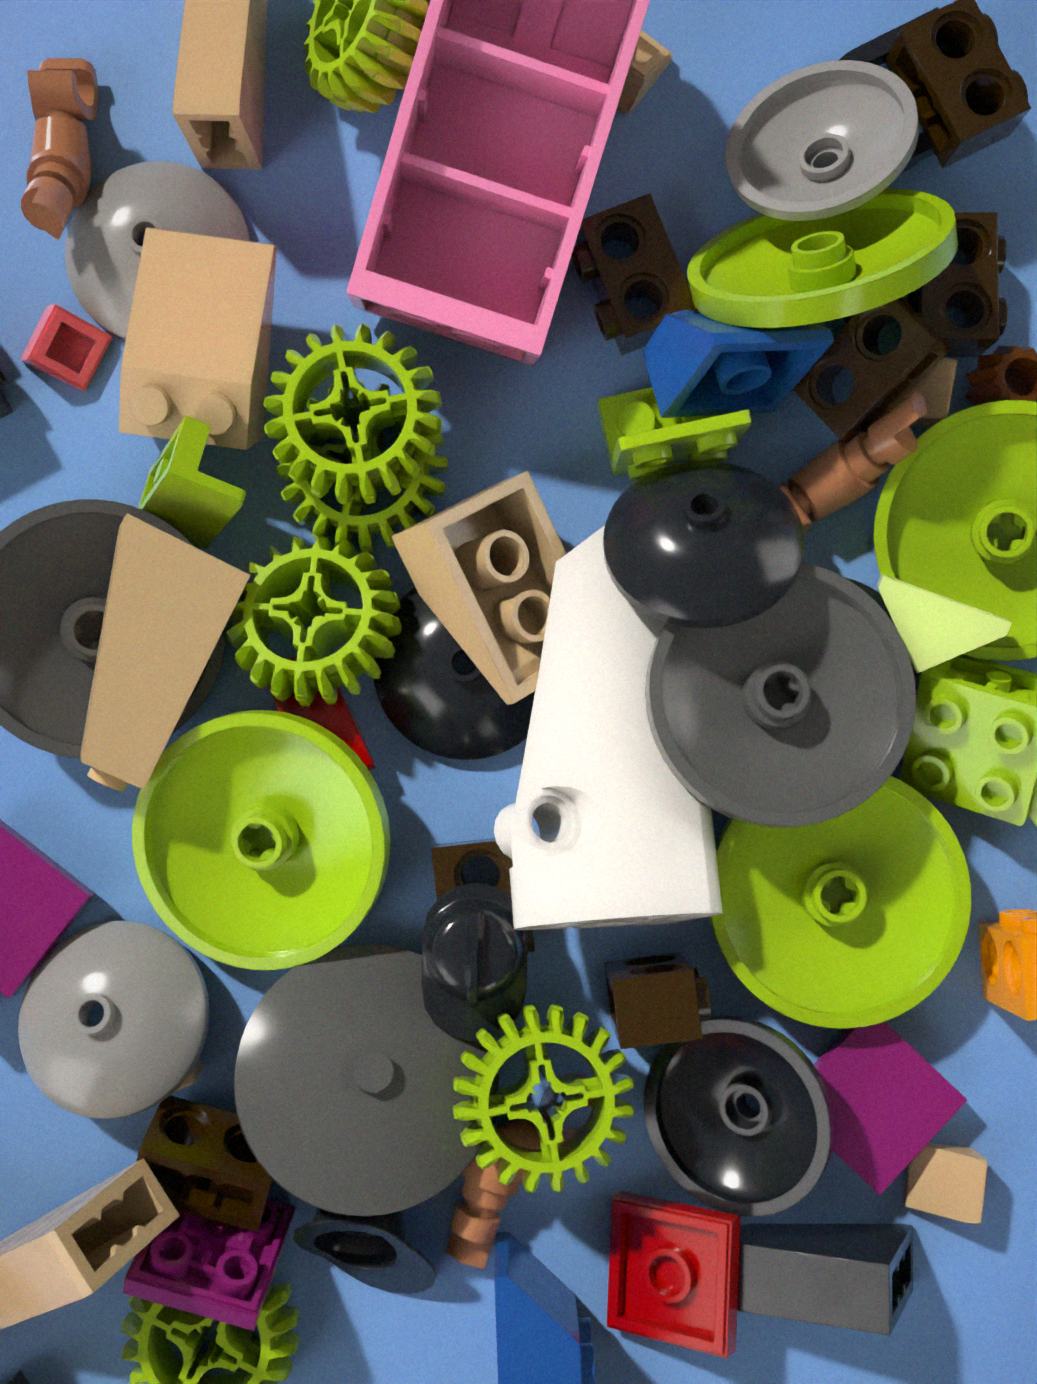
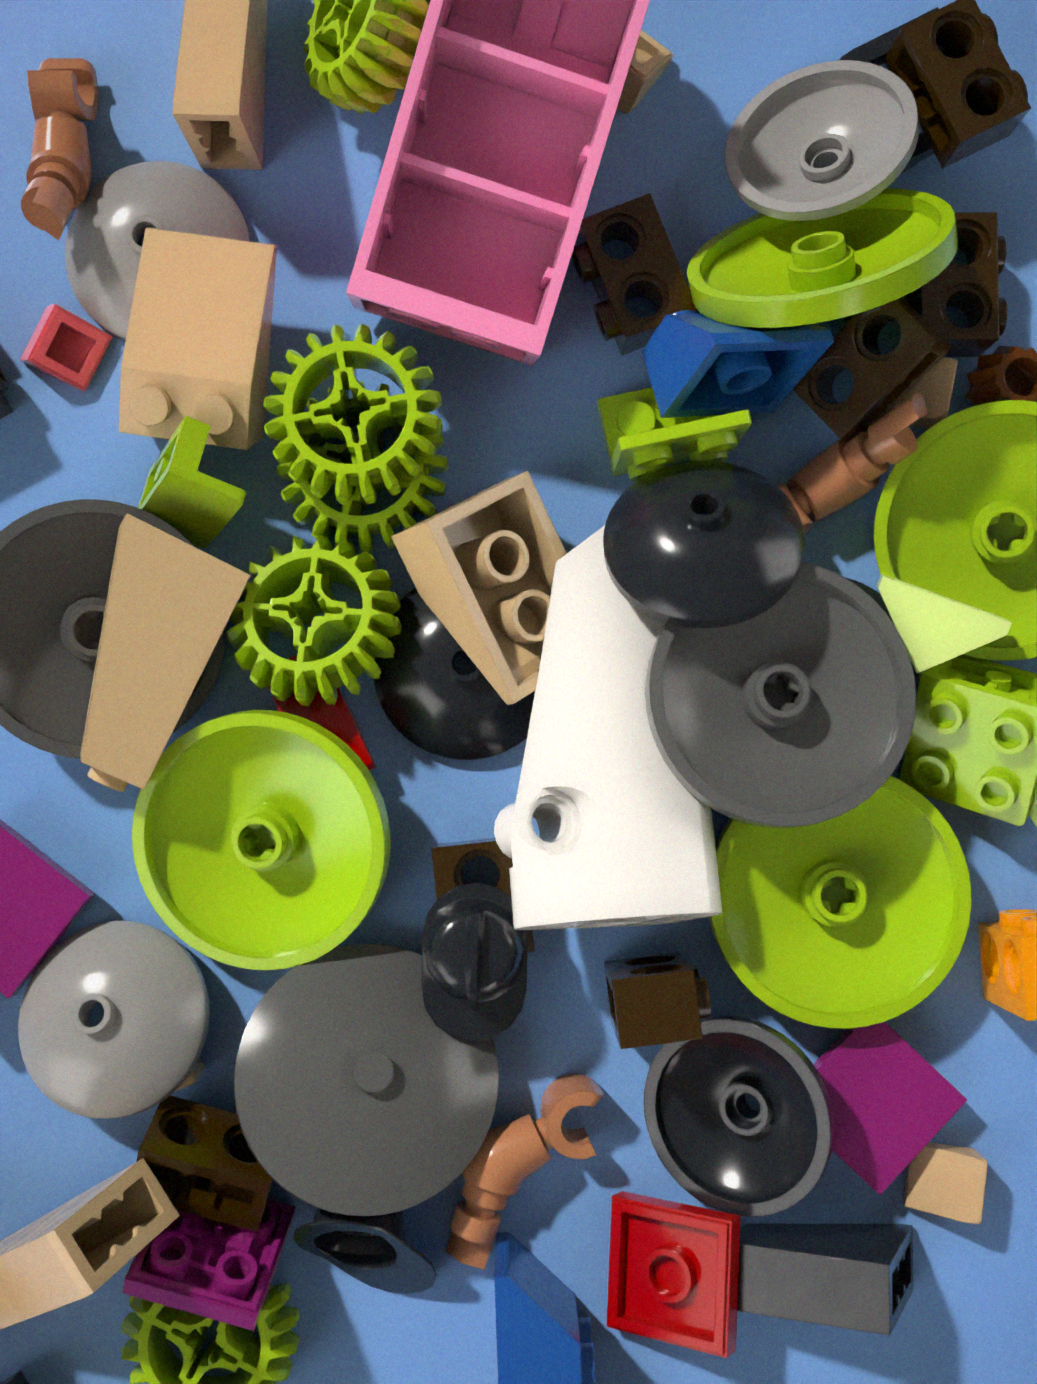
lime gear [452,1004,634,1193] -> none

